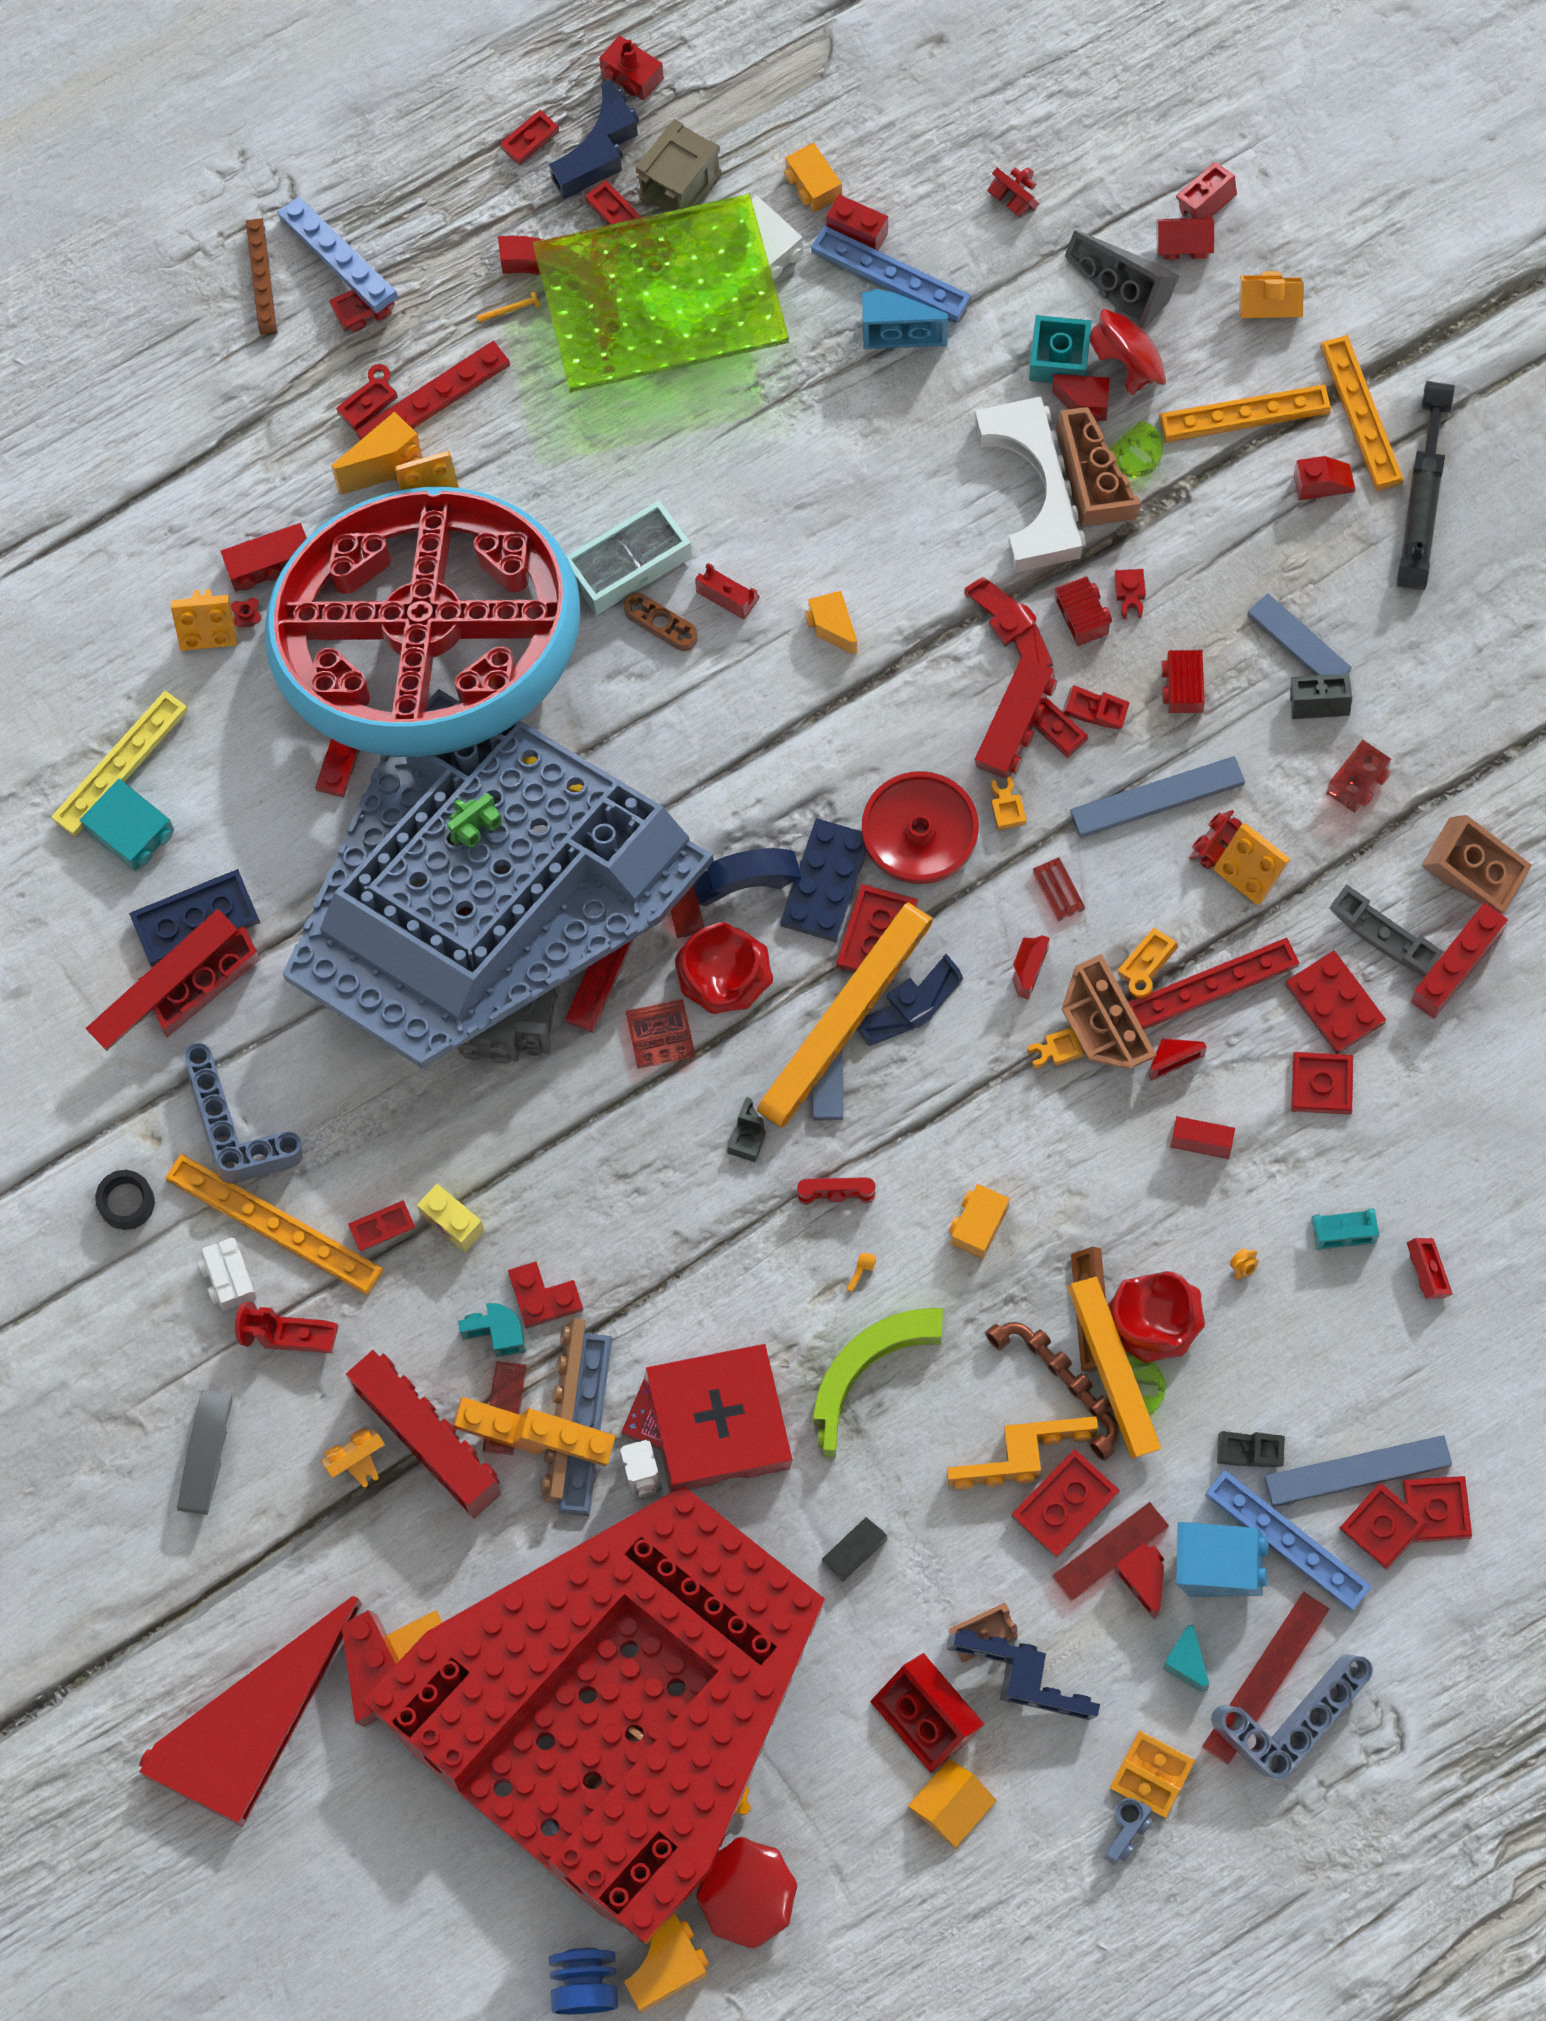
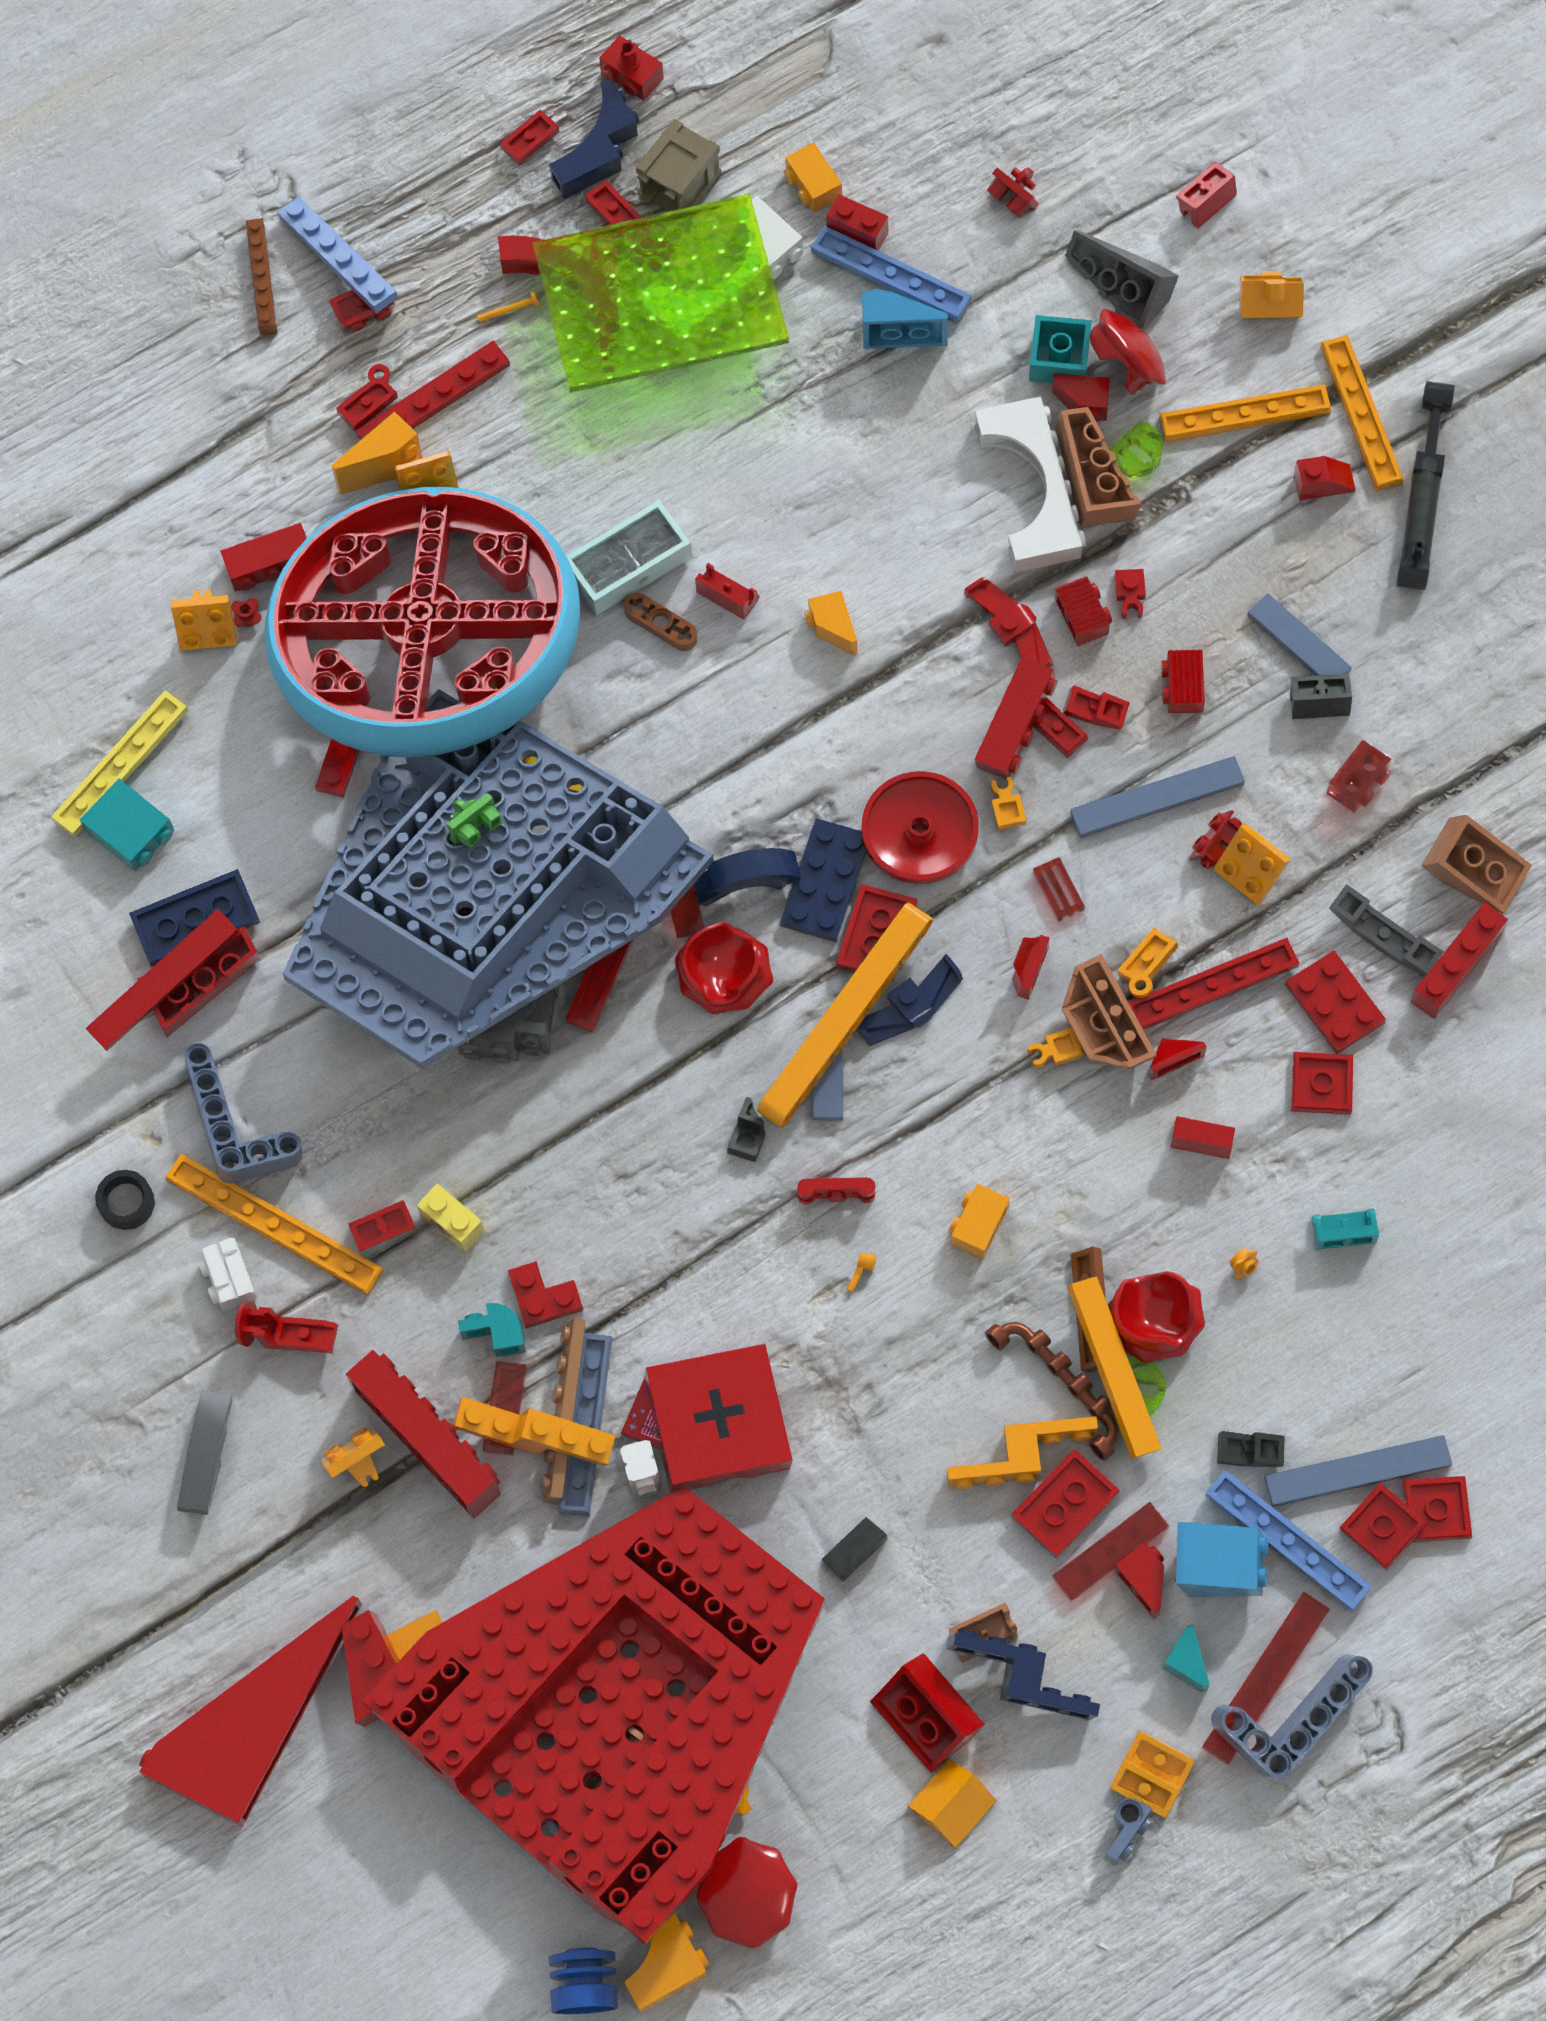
clear red tile [625,999,696,1069] -> none
lime arch [813,1308,943,1458] -> none
red brick [1156,217,1214,260] -> none
red plate [1406,1238,1453,1299] -> none

